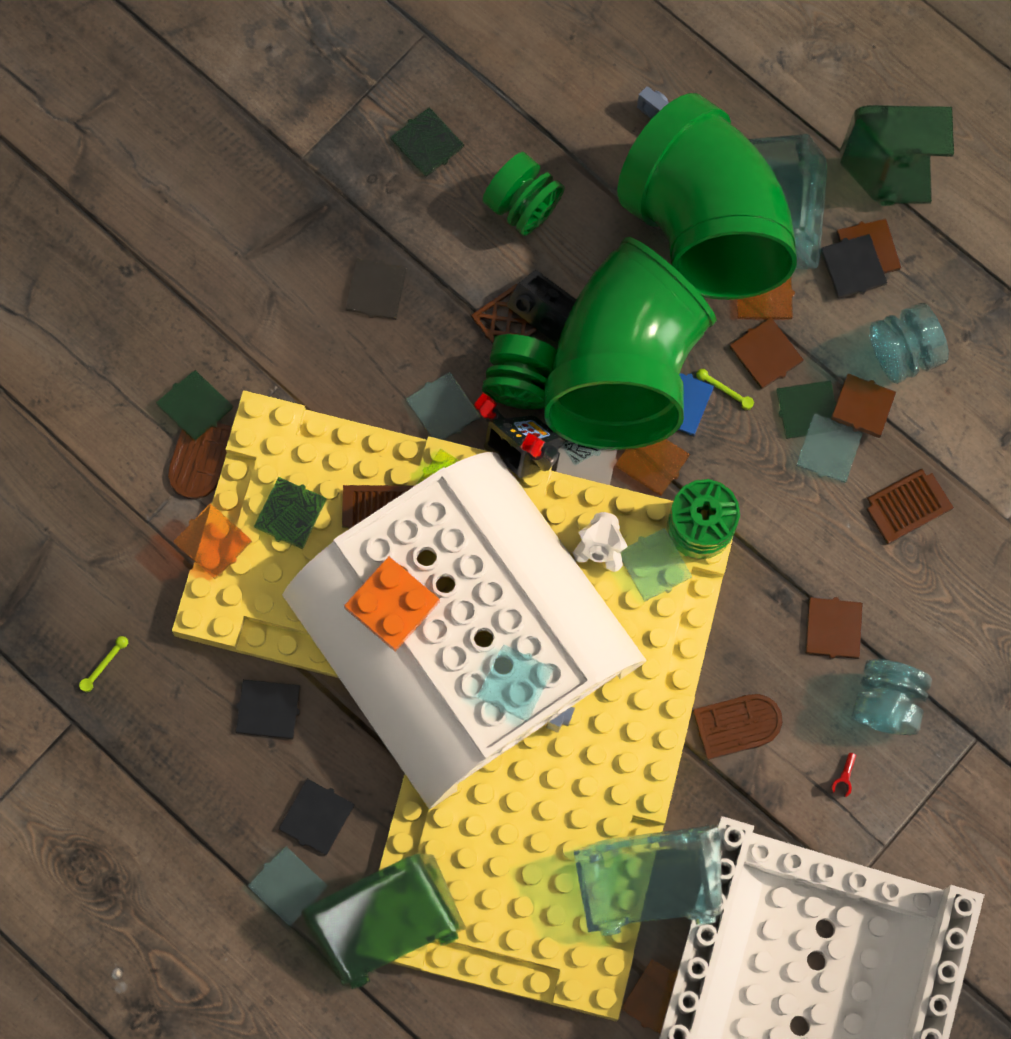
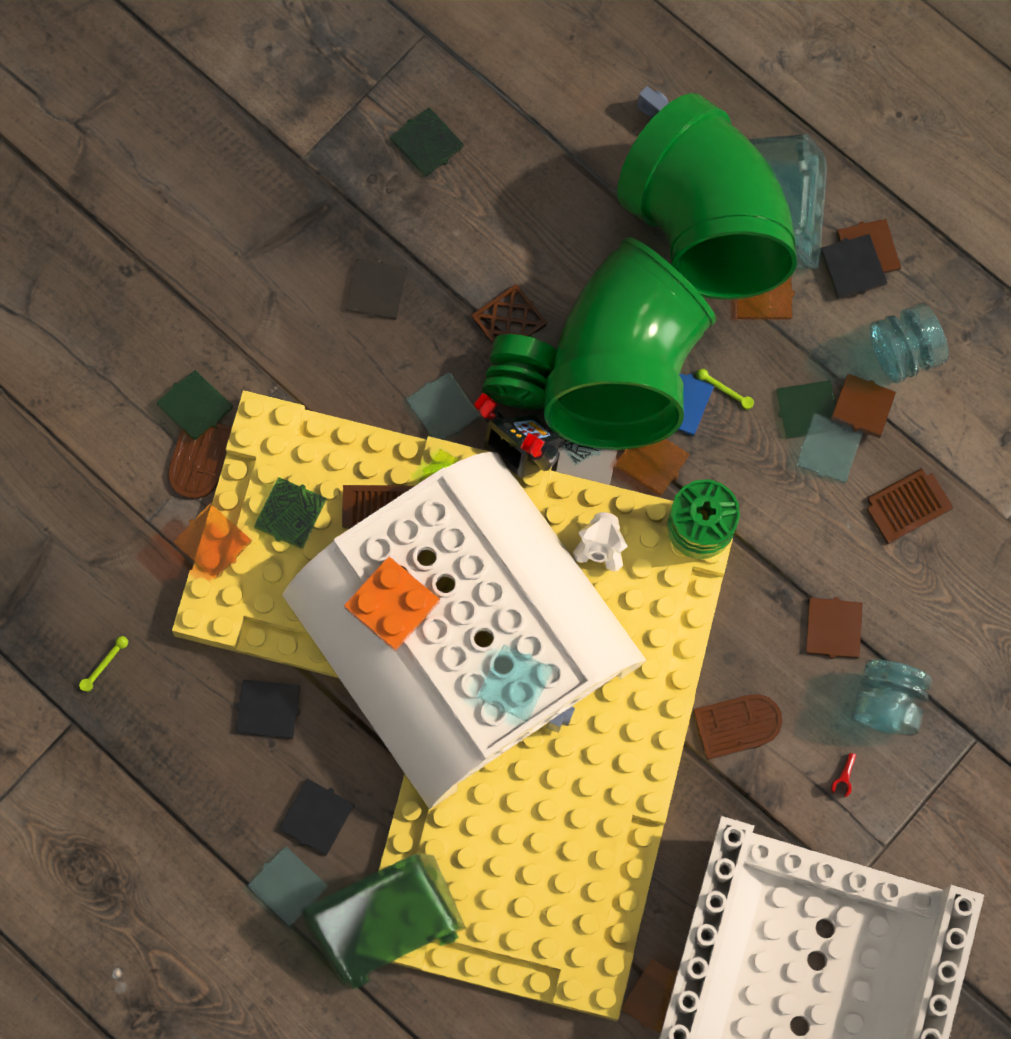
green wheel [482,152,565,236] -> none
black bracket [507,270,576,341] -> none
clear light blue windscreen [573,825,722,936] -> none
clear light blue piece [621,528,692,602] -> none
reddish brown piece [729,318,804,389] -> none
clear green windscreen [840,105,954,206] -> none

